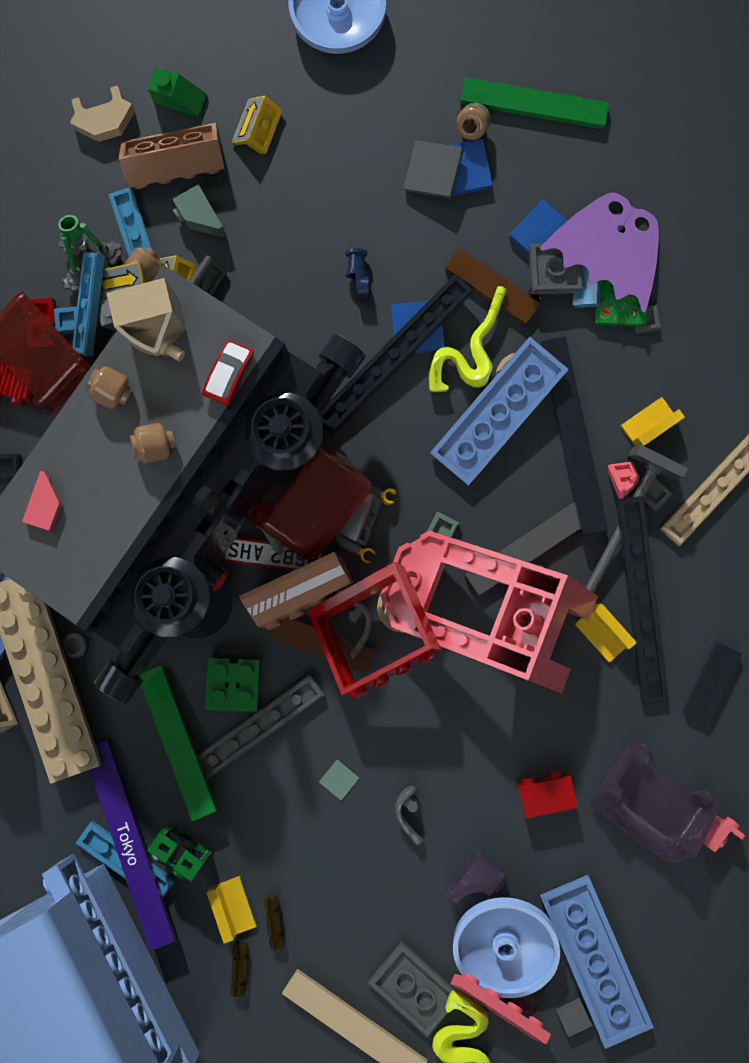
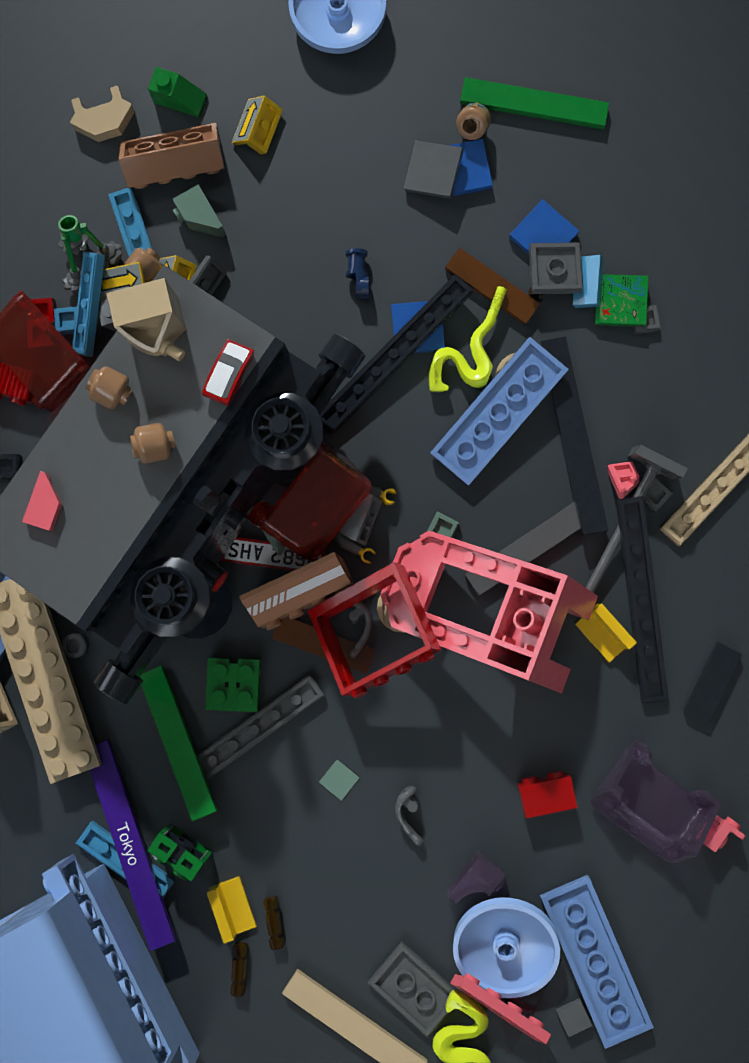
medium lavender piece [540,193,659,313] -> none
yellow panel [620,397,685,446] -> none

